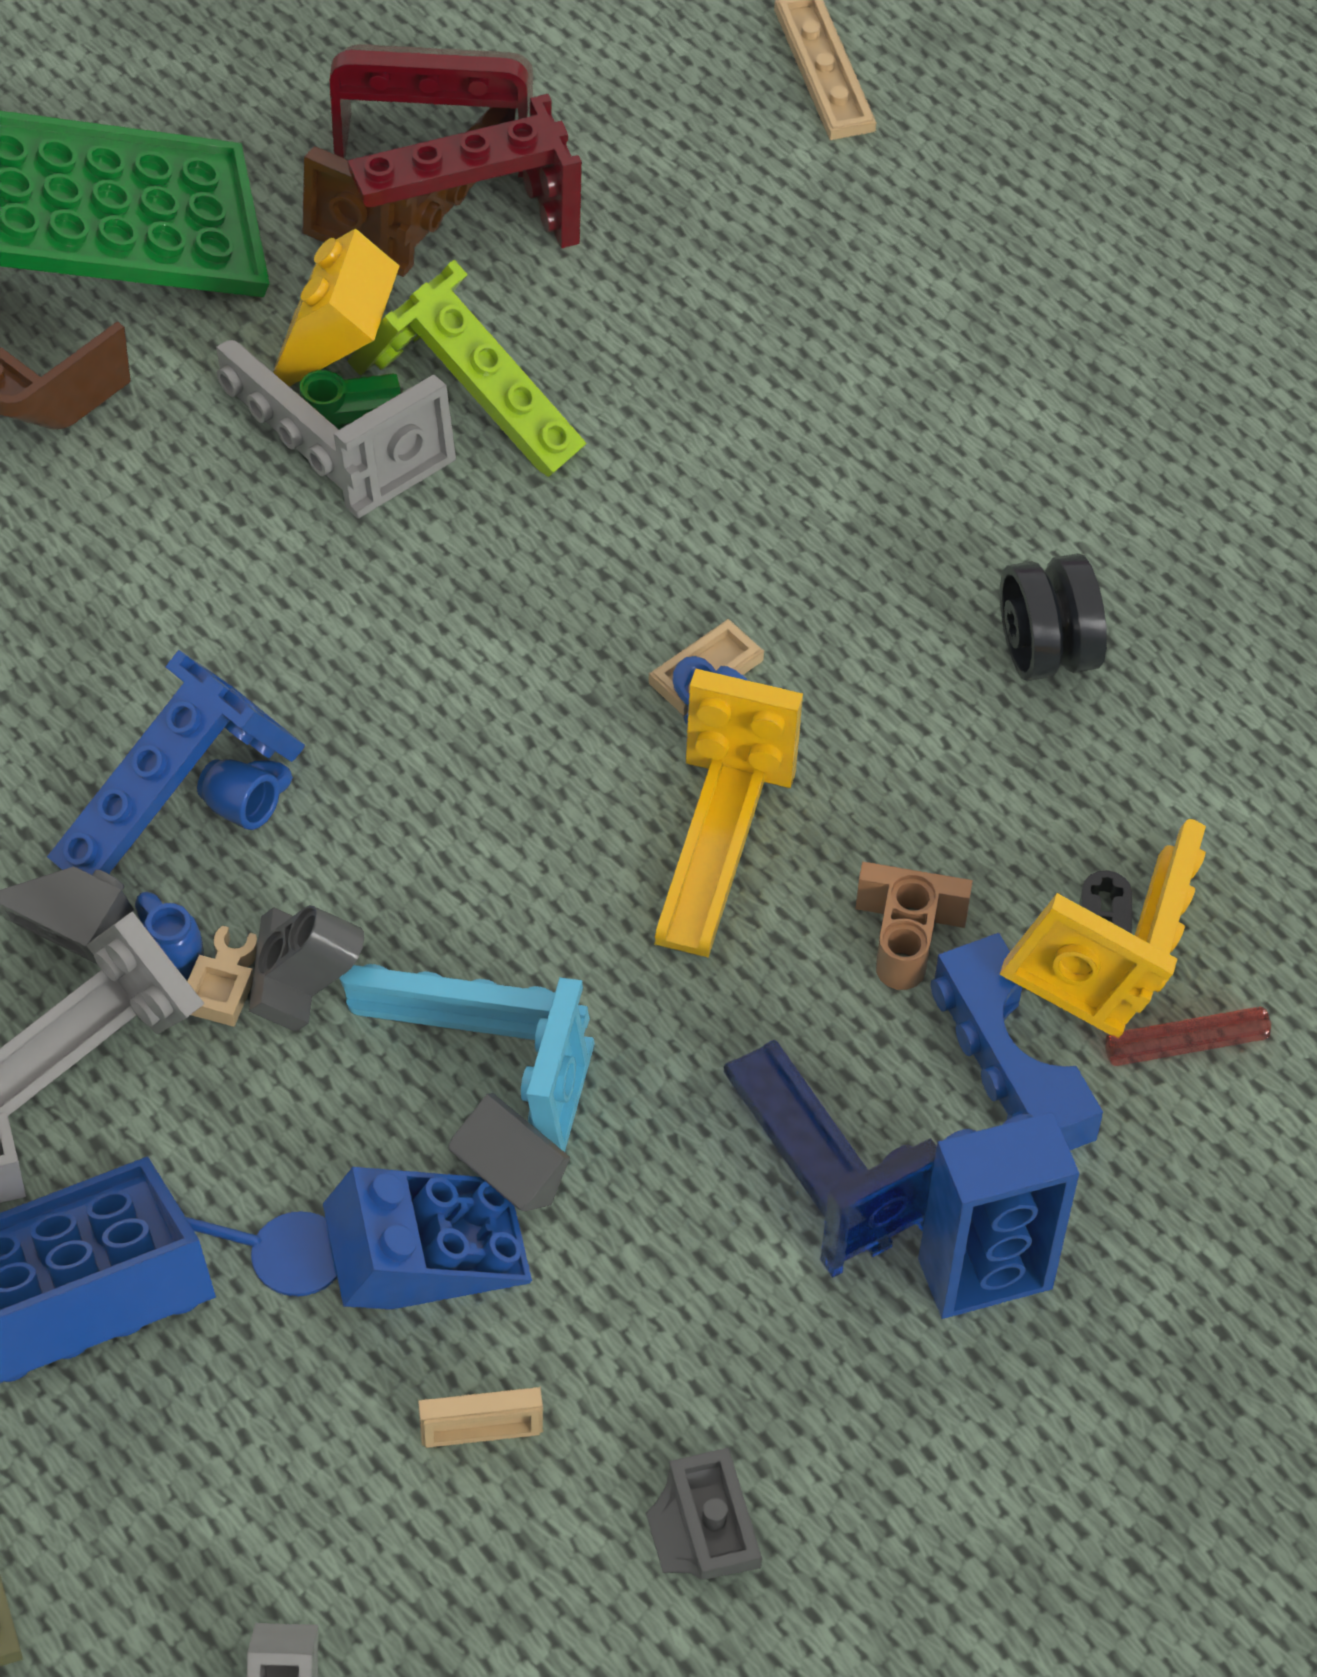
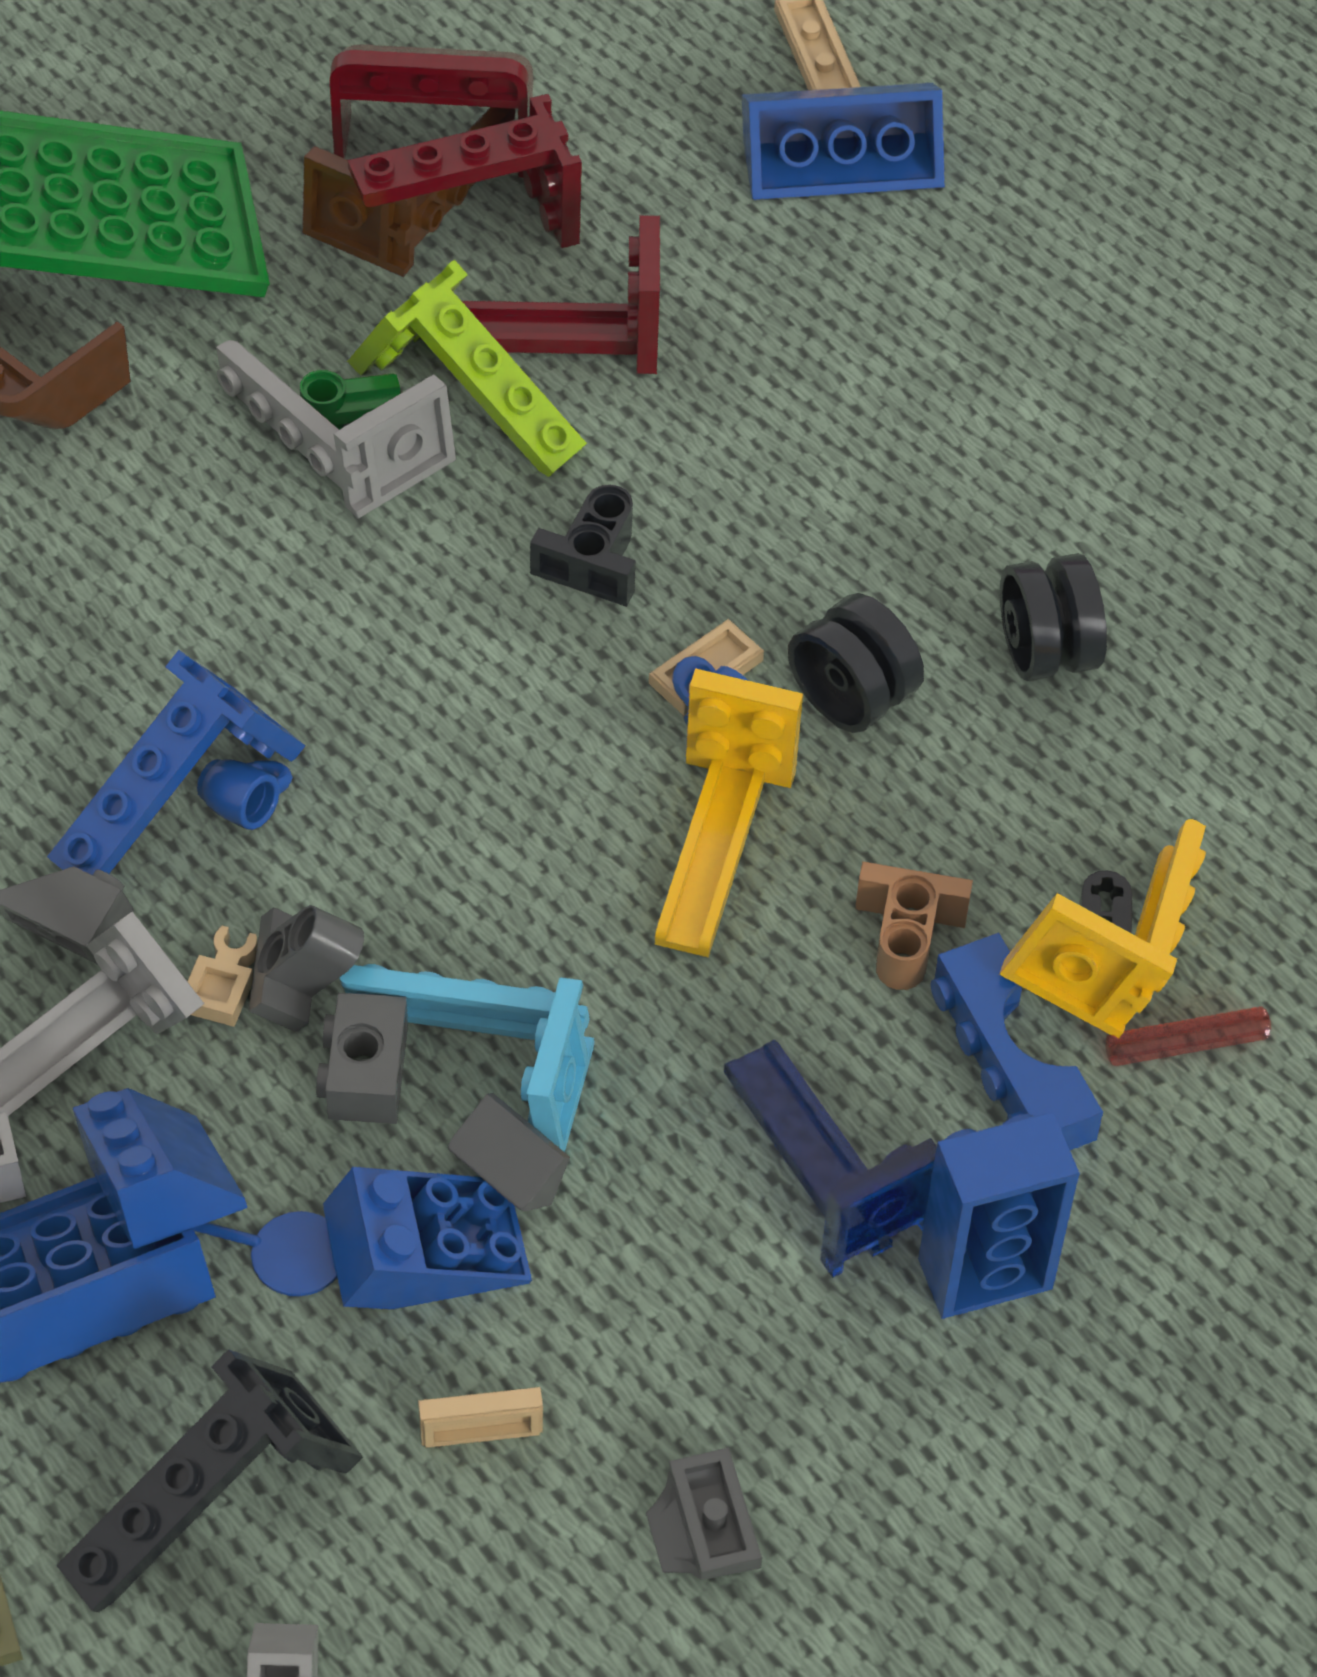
blue piece [135,892,204,979] -> none
yellow slope [273,228,399,387] -> none
none -> black bracket [56,1349,363,1612]
none -> blue slope [73,1088,248,1250]
none -> dark grey brick [316,993,408,1124]
none -> dark red bracket [462,215,660,374]
none -> black tile [530,484,636,607]
none -> blue slope [742,83,945,200]
none -> black wheel [788,593,924,733]

